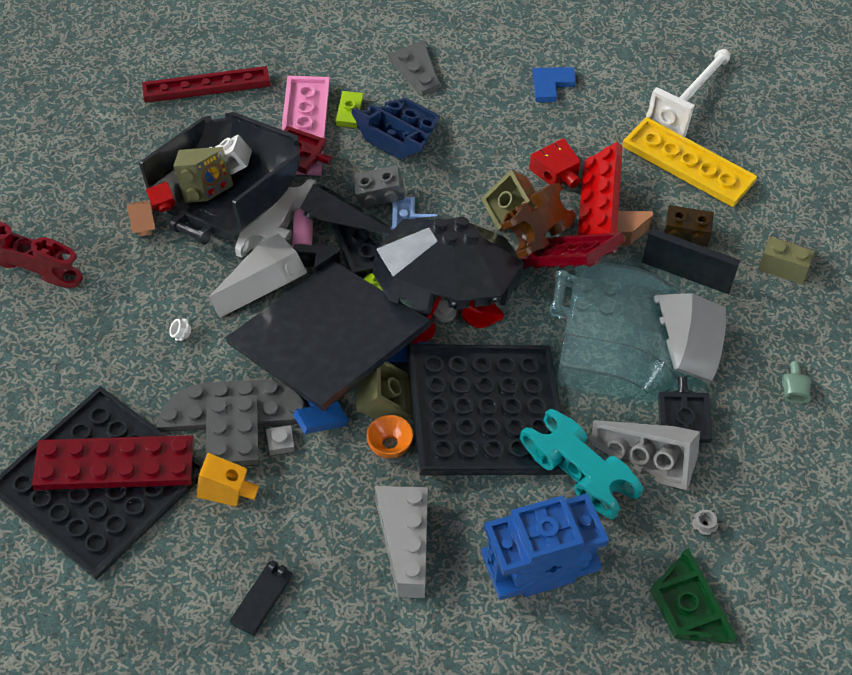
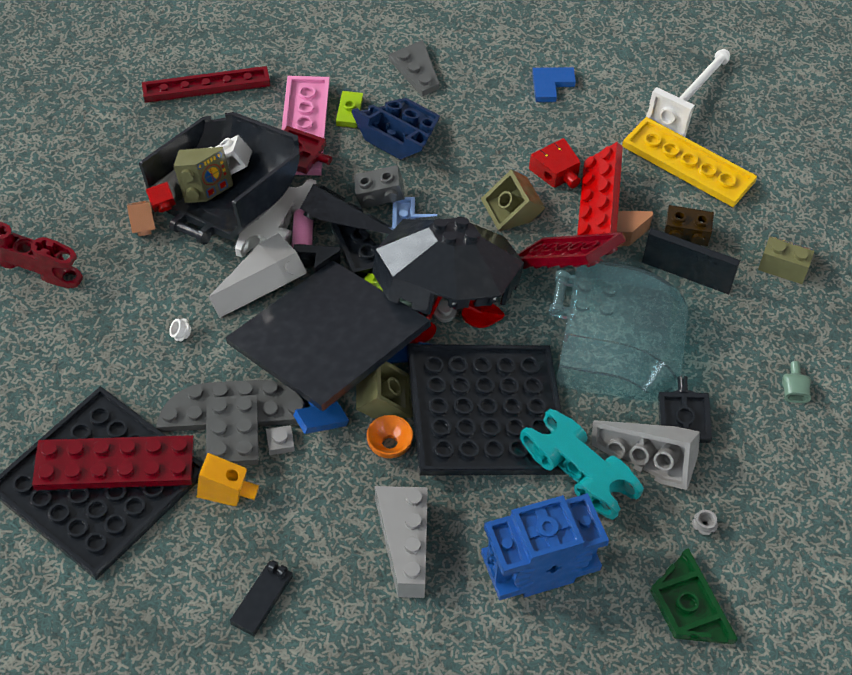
reddish brown piece [500,182,577,259] -> none
light grey wedge [653,293,726,382] -> none

